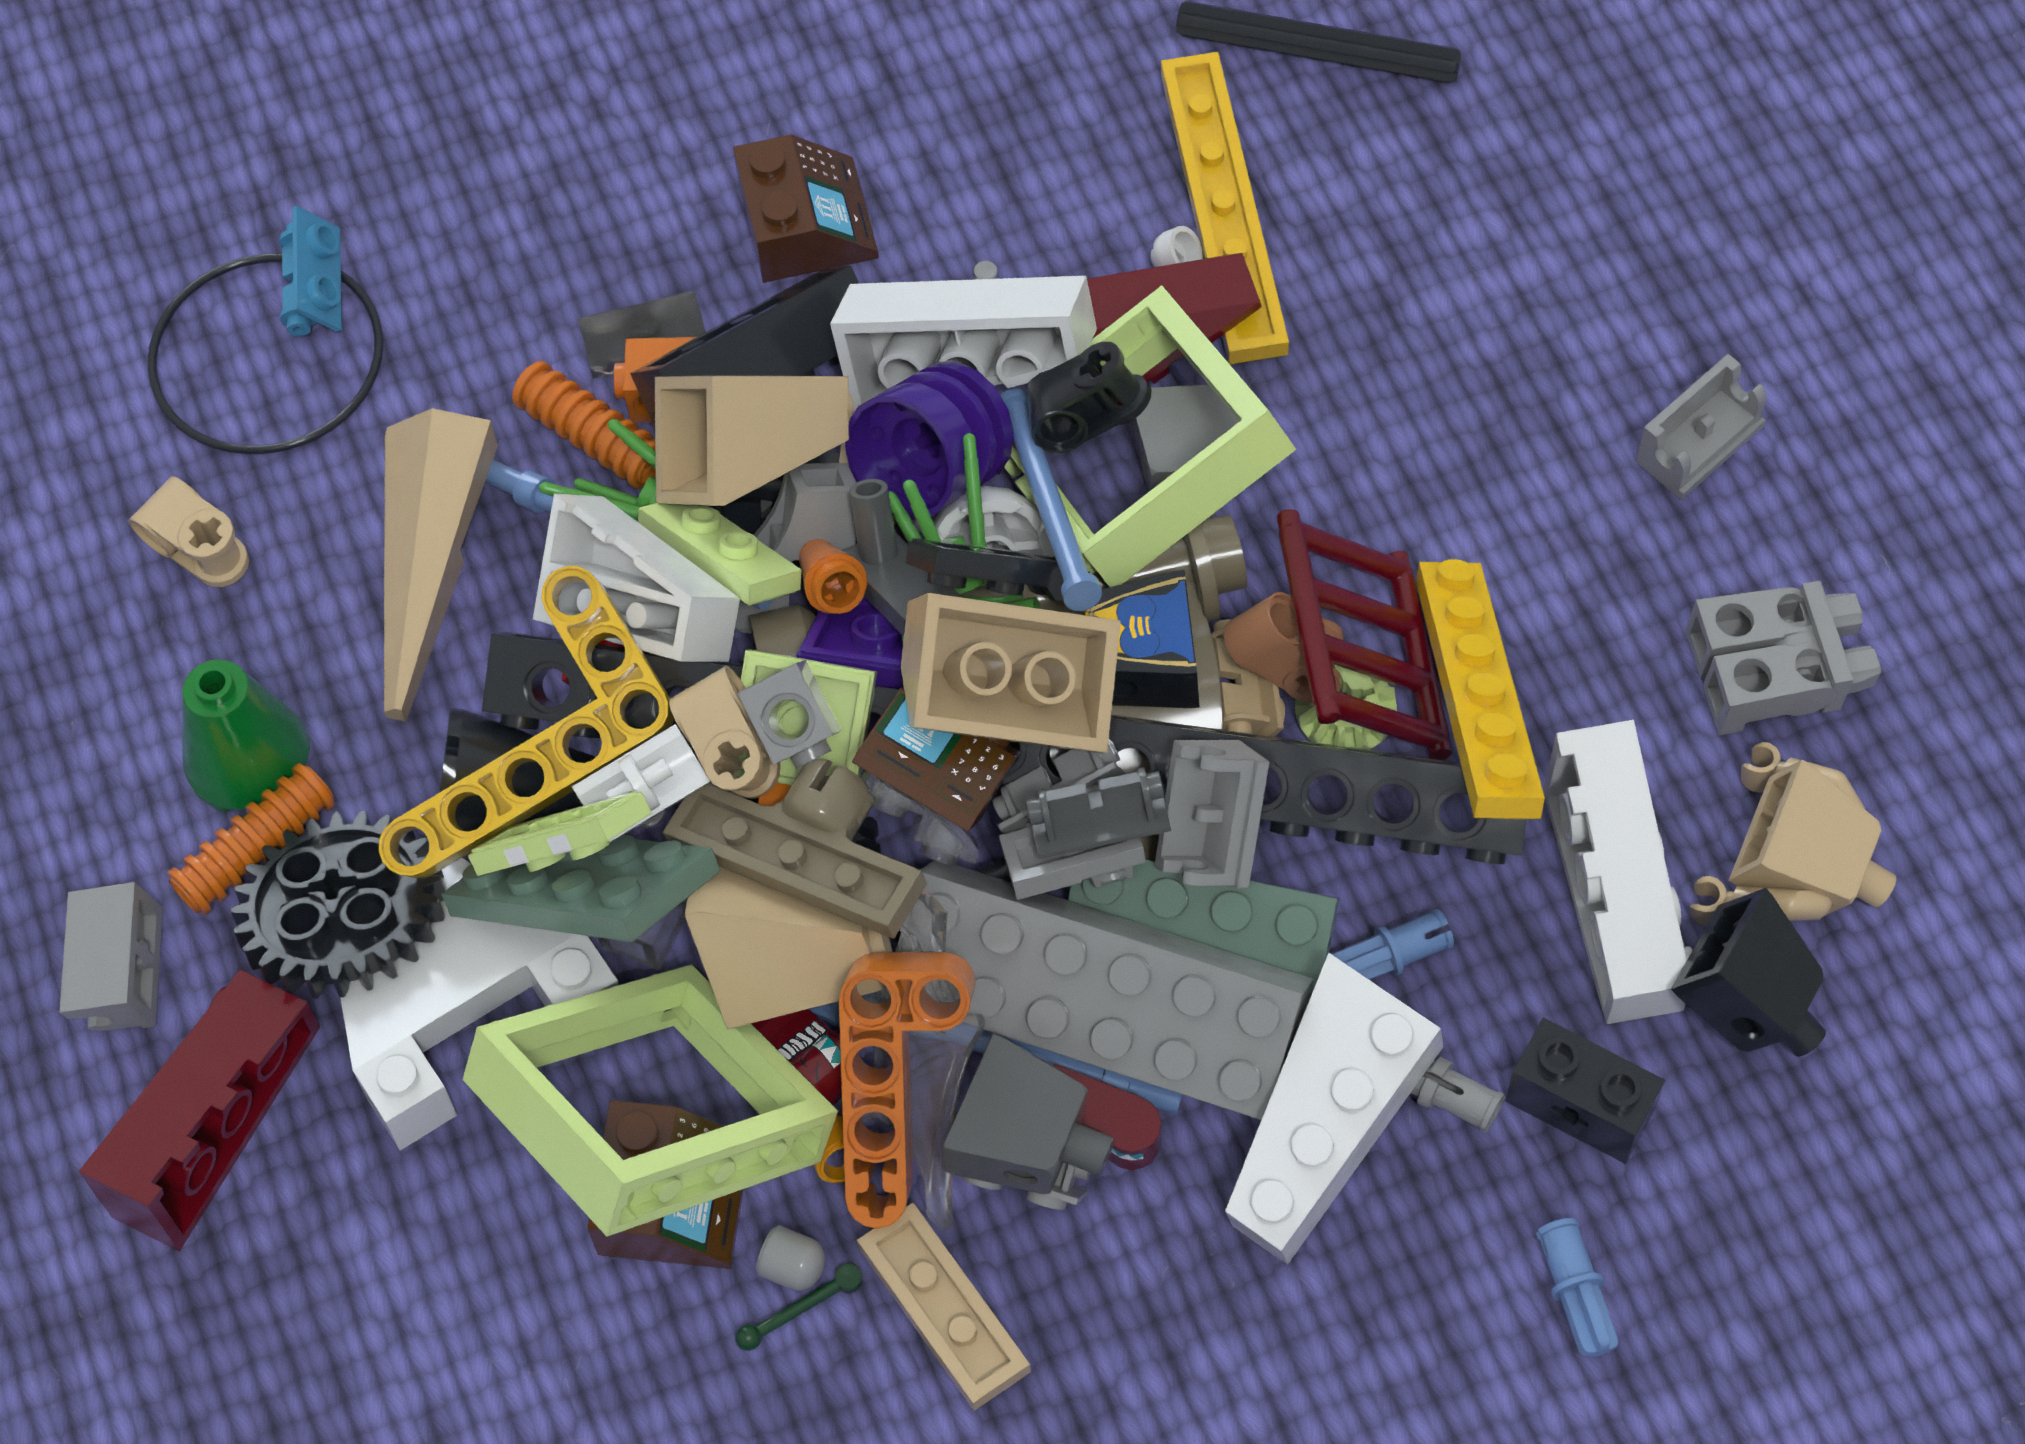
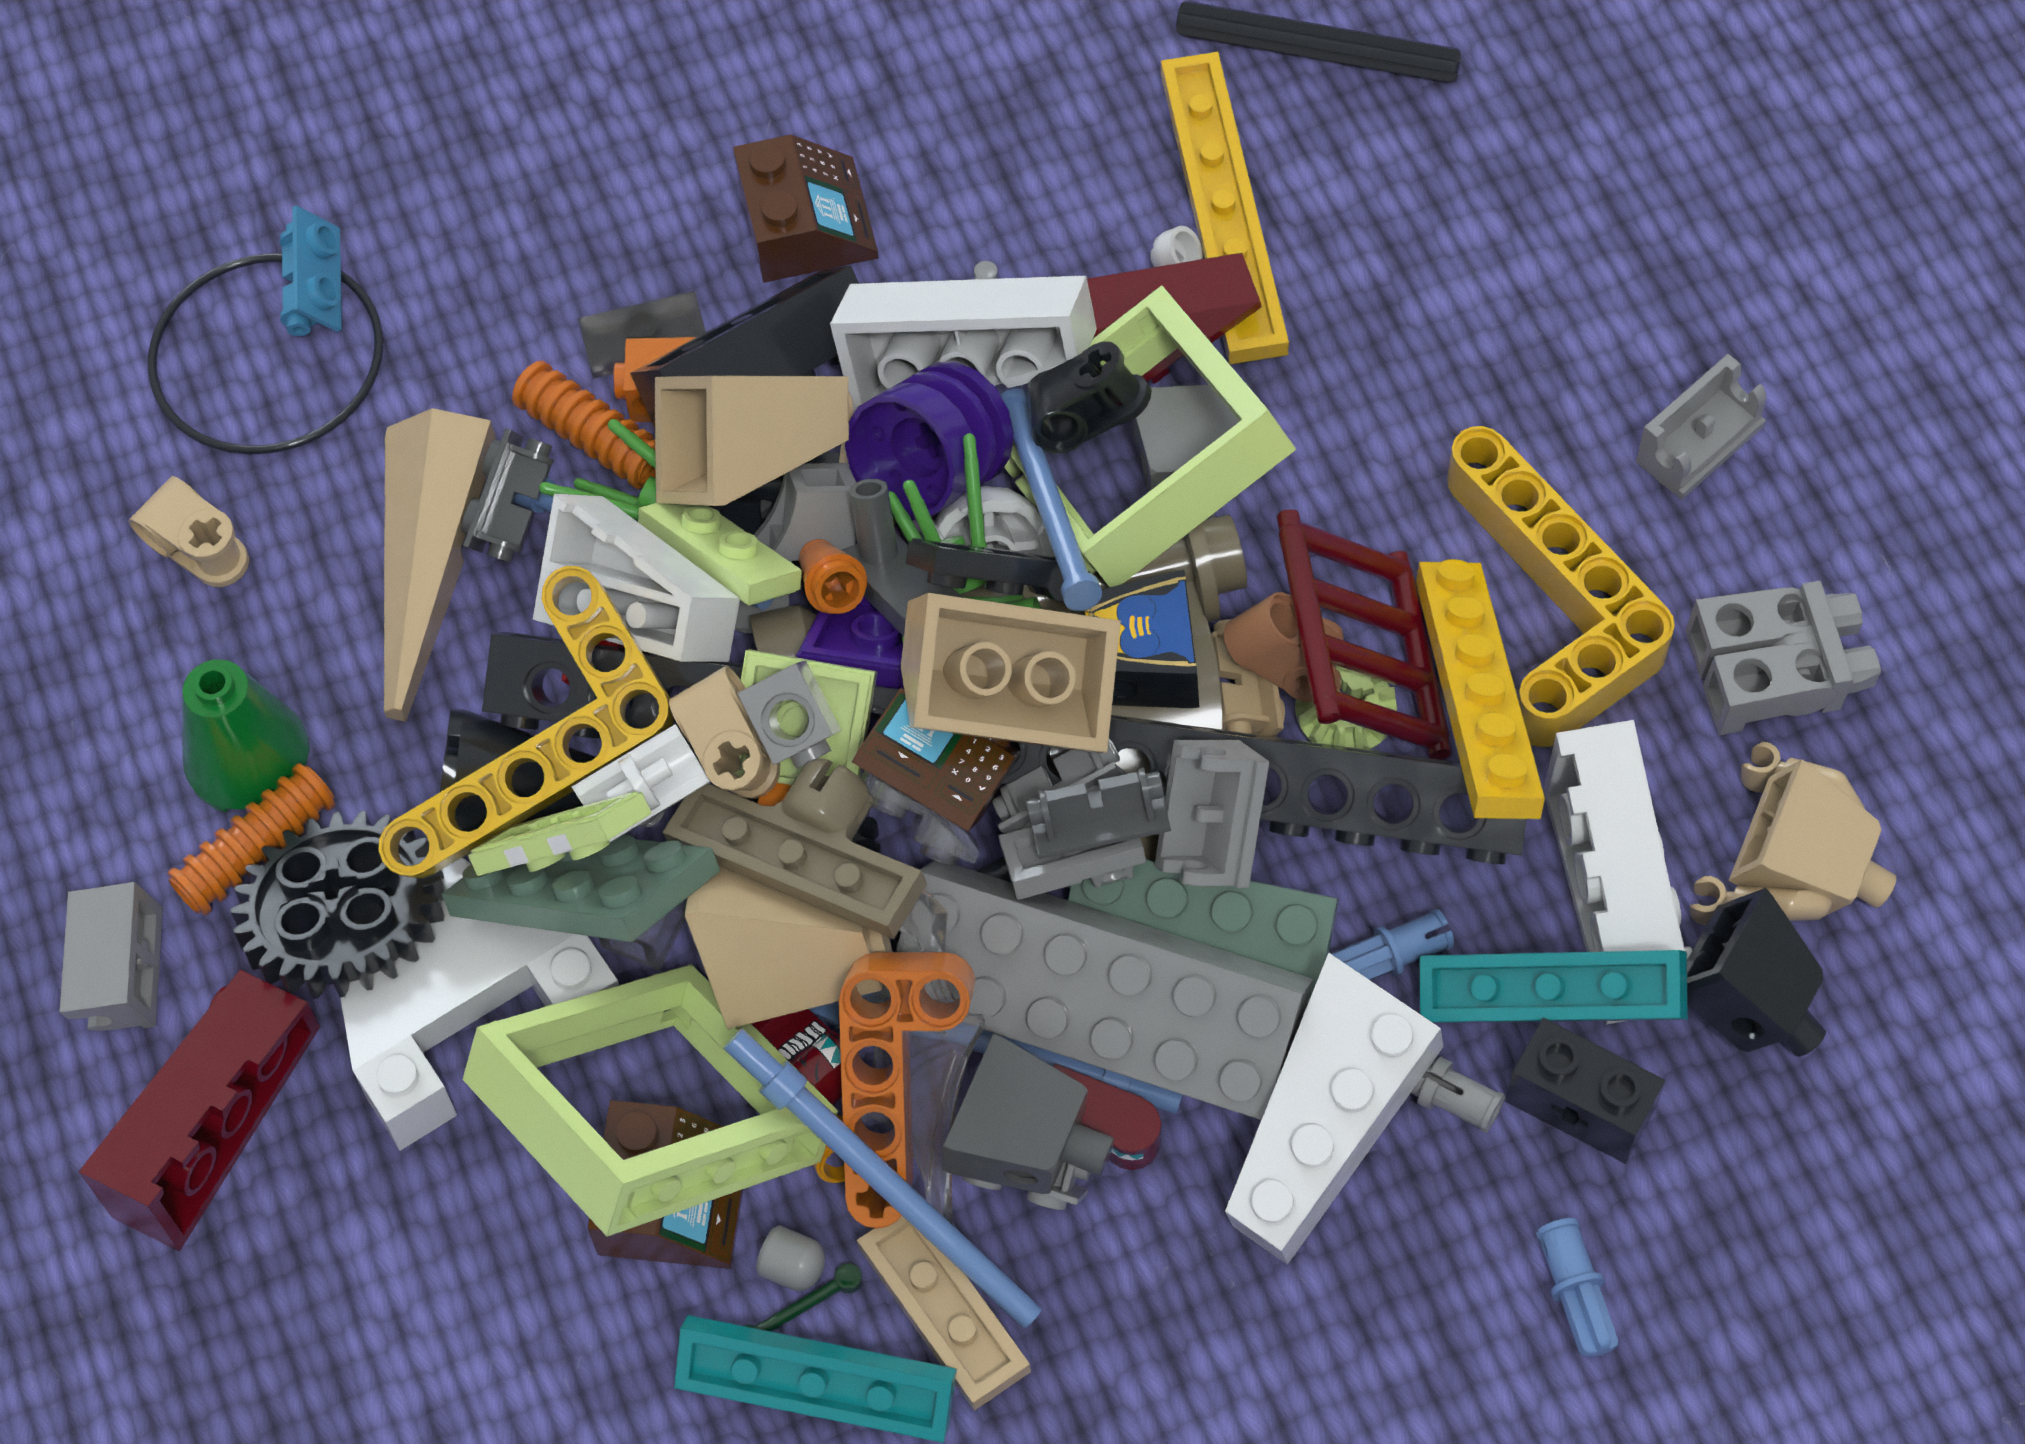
none -> dark grey hinge [461,428,554,563]
none -> teal plate [674,1315,957,1443]
none -> medium blue bar [723,1028,1042,1329]
none -> teal plate [1420,950,1688,1023]
none -> yellow beam [1447,426,1675,747]

